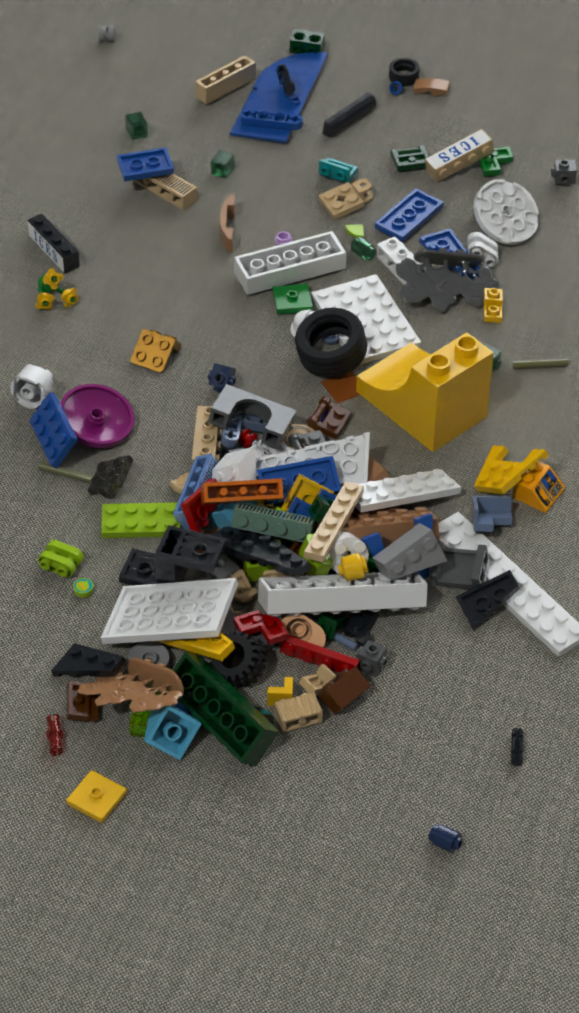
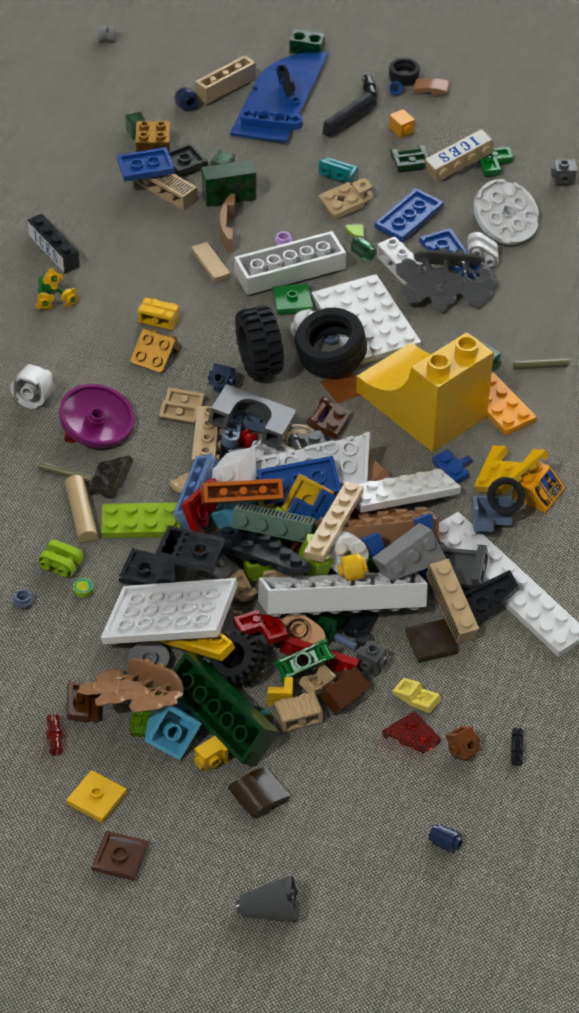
blue plate [30,392,78,468] -> none
black wing [51,643,125,677] -> none
dark green bracket [308,494,334,523] -> none
yellow slope [483,288,503,323] -> none
none -> sand blue plate [13,589,33,608]
none -> tan brick [65,475,98,543]
none -> reddish brown plate [92,831,148,881]
none -> pearl gold bracket [135,121,170,152]
none -> yellow brick [138,297,180,331]
none -> tan slope [159,387,205,424]
none -> pearl dark grey plate [168,143,208,177]
none -> dark blue head [174,87,198,111]
none -> tan tile [191,242,230,283]
none -> yellow brick [194,736,228,772]
none -> dark green brick [201,160,256,207]
none -> dark brown slope [227,767,291,818]
none -> black tyre [235,305,284,379]
none -> dark grey cone [236,876,300,921]
none -> green piece [273,639,336,683]
none -> black pin [362,74,377,99]
none -> clear red wing [382,711,441,753]
none -> light orange brick [389,109,415,138]
none -> light yellow slope [393,678,441,713]
none -> dark brown tile [405,619,458,663]
none -> tan brick [426,559,479,645]
none -> blue plate [432,449,472,484]
none -> dark orange brick [445,726,482,761]
none -> light orange plate [487,372,537,436]
none -> black tyre [487,477,525,515]

